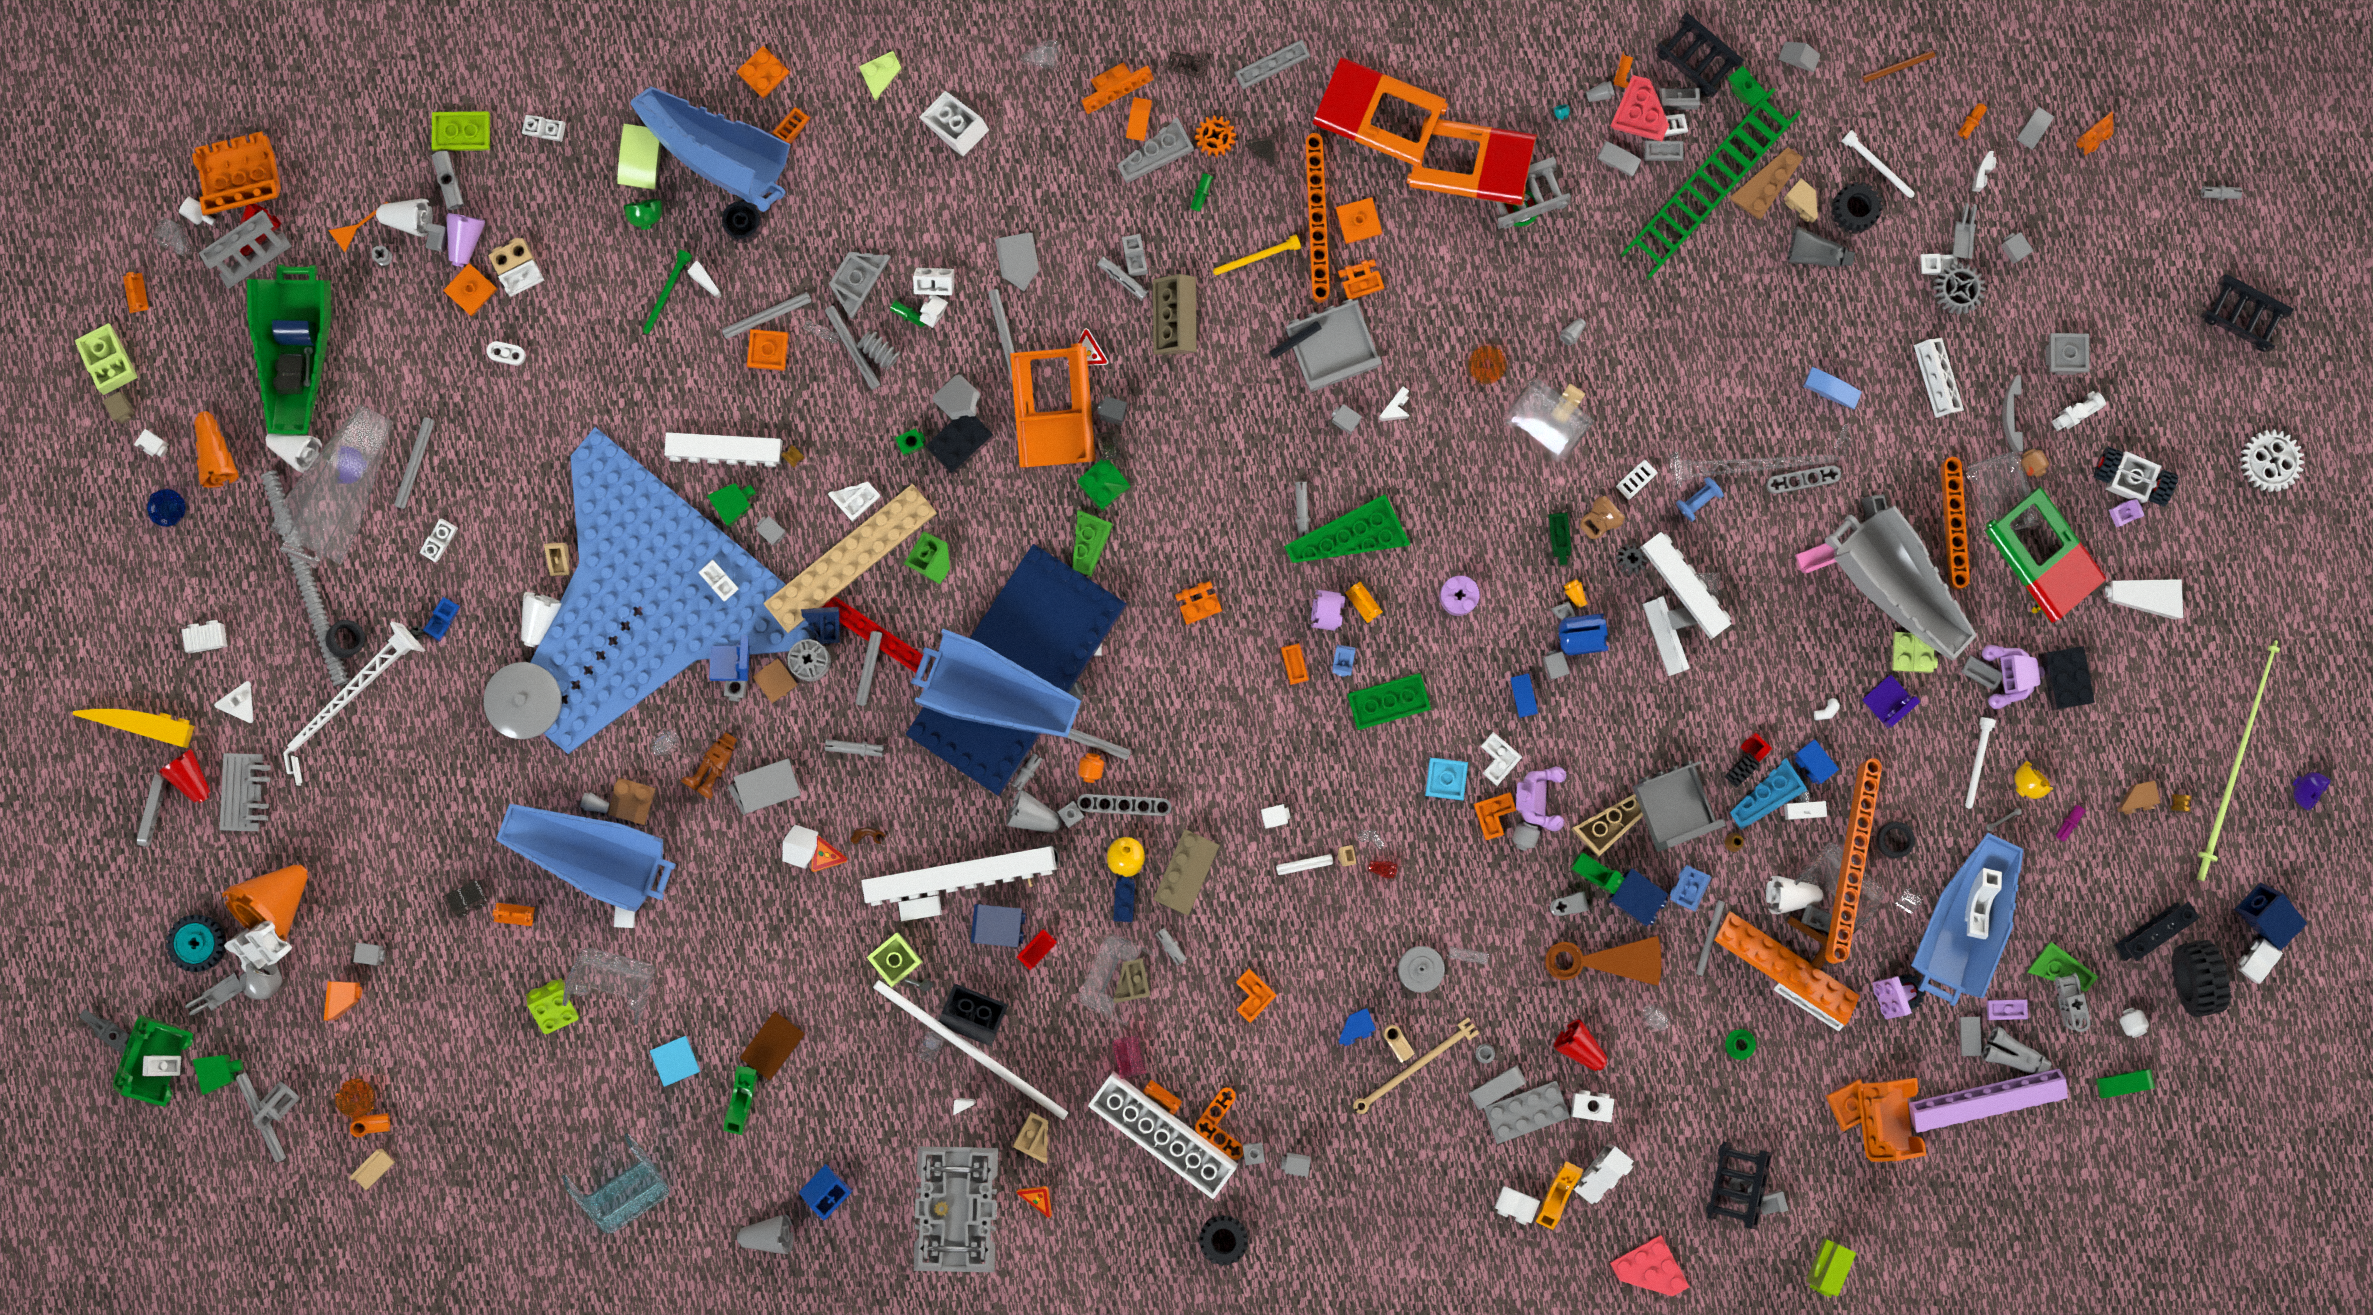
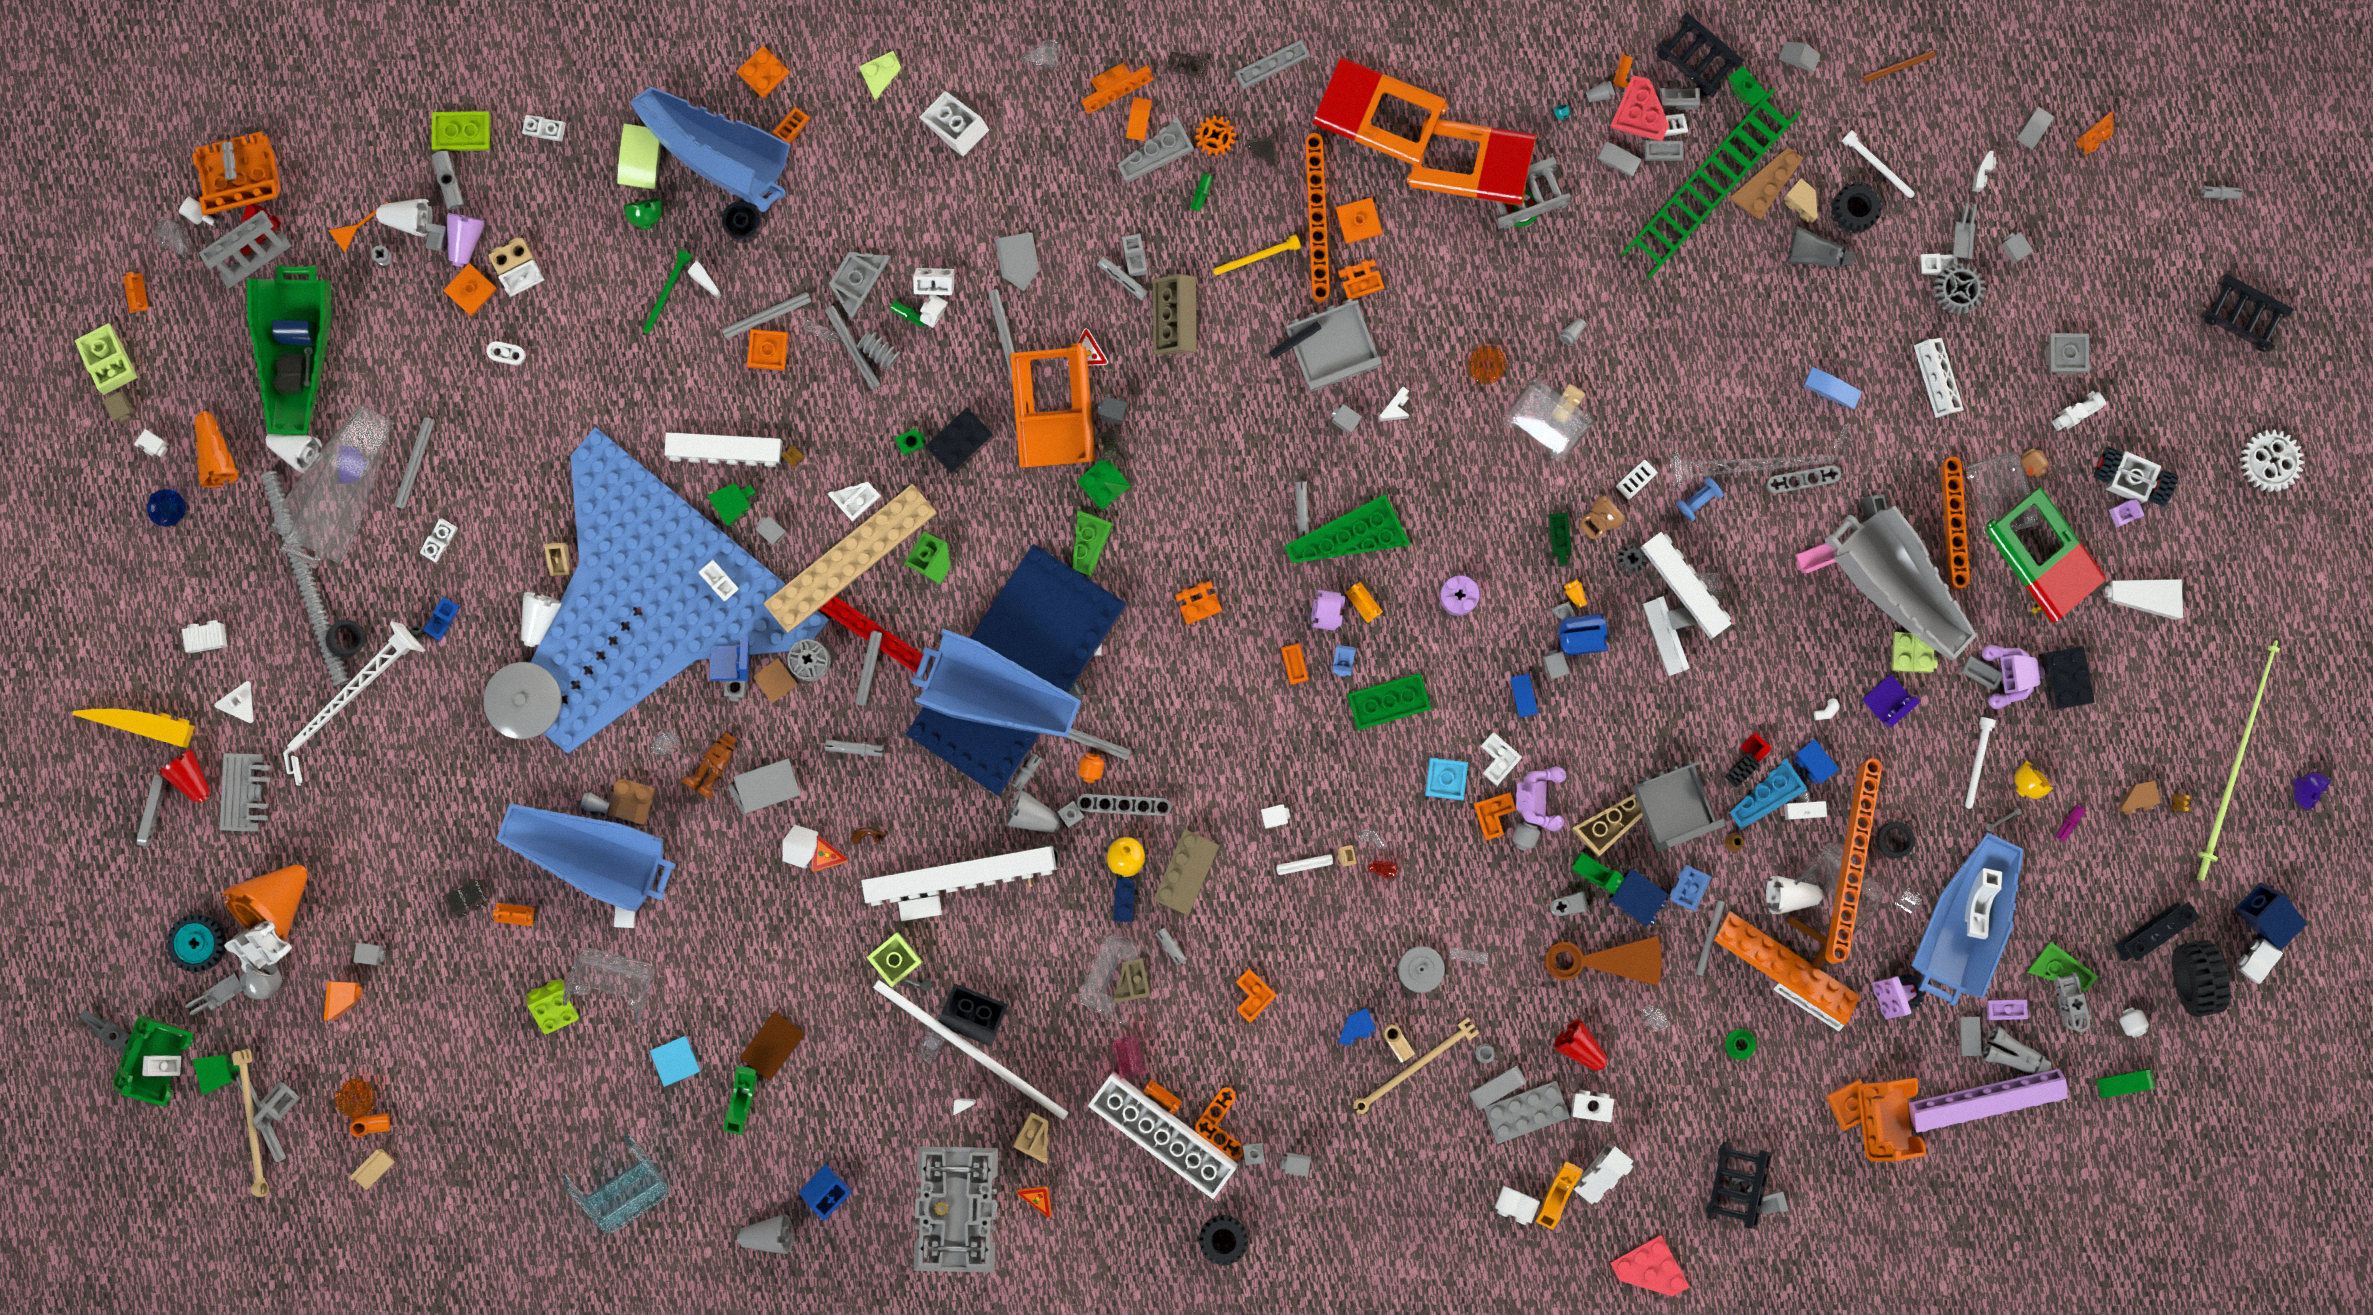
dark blue wing [801,607,840,644] -> none
light grey tile [933,375,980,420] -> none
dark blue slope [971,904,1026,947] -> none
red panel [1017,929,1058,970] -> none
dark grey plate [1801,904,1832,934] -> none
lime arch [1806,1238,1856,1298] -> none
orange axle [1957,103,1987,140] -> none
light grey slope [2002,375,2023,454] -> none
none -> light grey axle [221,142,236,180]
none -> tan hinge [232,1049,269,1197]

